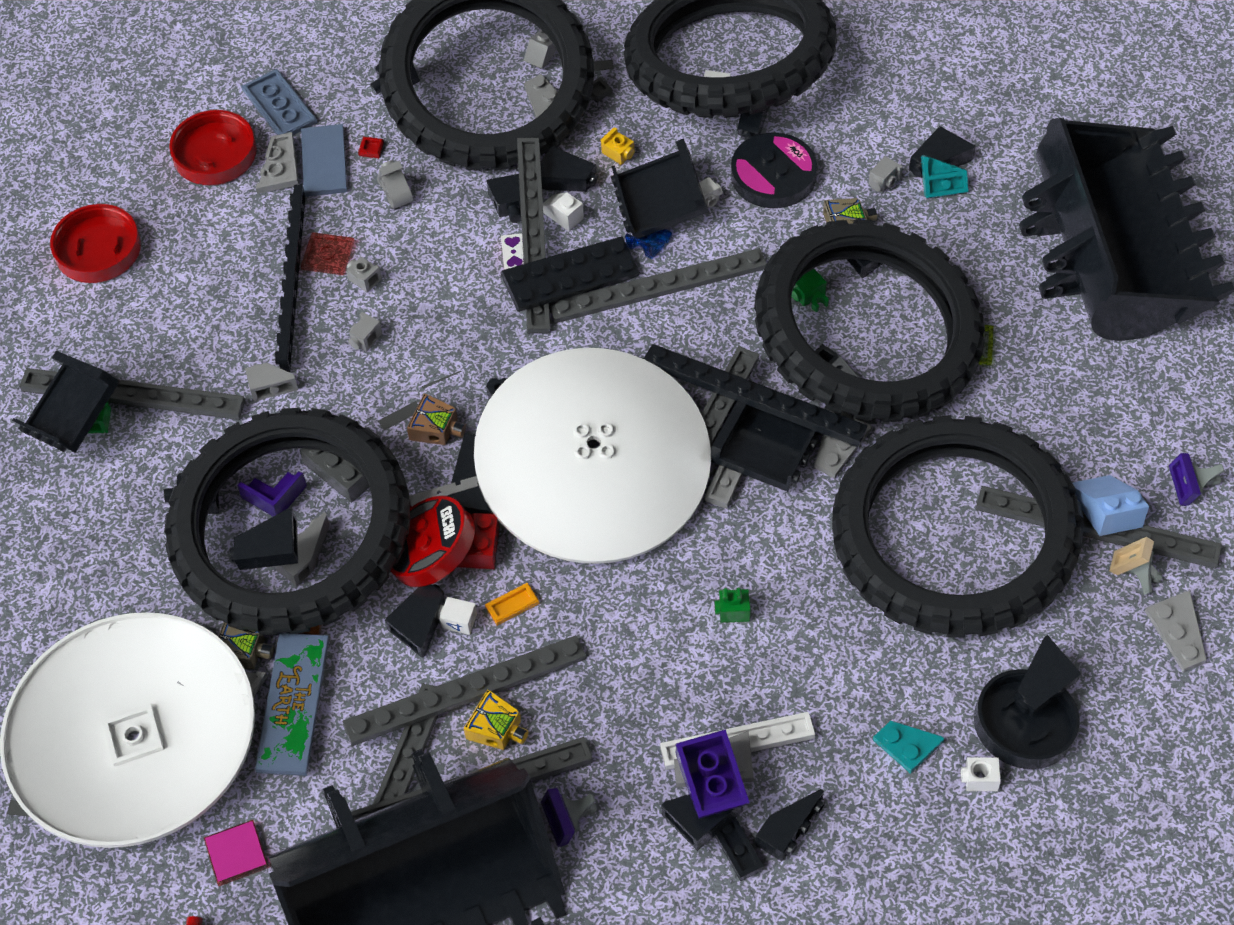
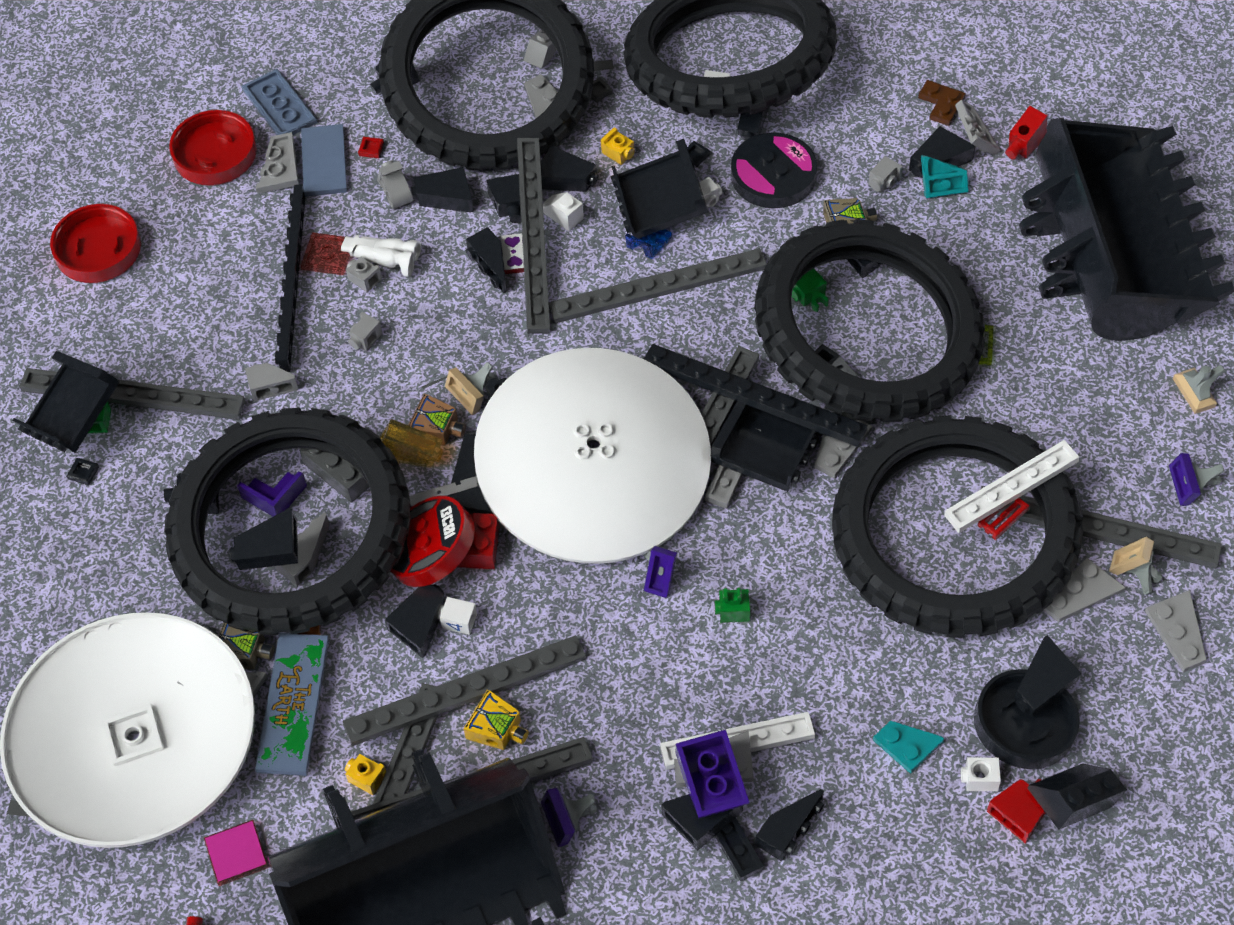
dark grey window [378,401,418,431] -> none
light orange tile [485,583,539,626] -> none
black plate [501,236,640,312] -> none
light blue slope [1073,475,1149,536] -> none
none -> black tile [66,458,99,486]
none -> white piece [341,235,421,277]
none -> yellow brick [345,754,386,795]
none -> clear yellow slope [379,419,443,468]
none -> black slope [411,167,474,213]
none -> tan piece [445,362,495,415]
none -> black slope [466,227,507,293]
none -> dark purple piece [642,546,677,598]
none -> black tile [688,141,711,167]
none -> reddish brown plate [918,80,966,126]
none -> white plate [944,440,1079,533]
none -> light grey wing [955,100,1001,155]
none -> red tile [977,498,1029,540]
none -> red torso [987,779,1046,844]
none -> red torso [1005,106,1048,160]
none -> black slope [1027,764,1127,830]
none -> light grey wing [1043,558,1126,623]
none -> piece [1173,365,1226,414]

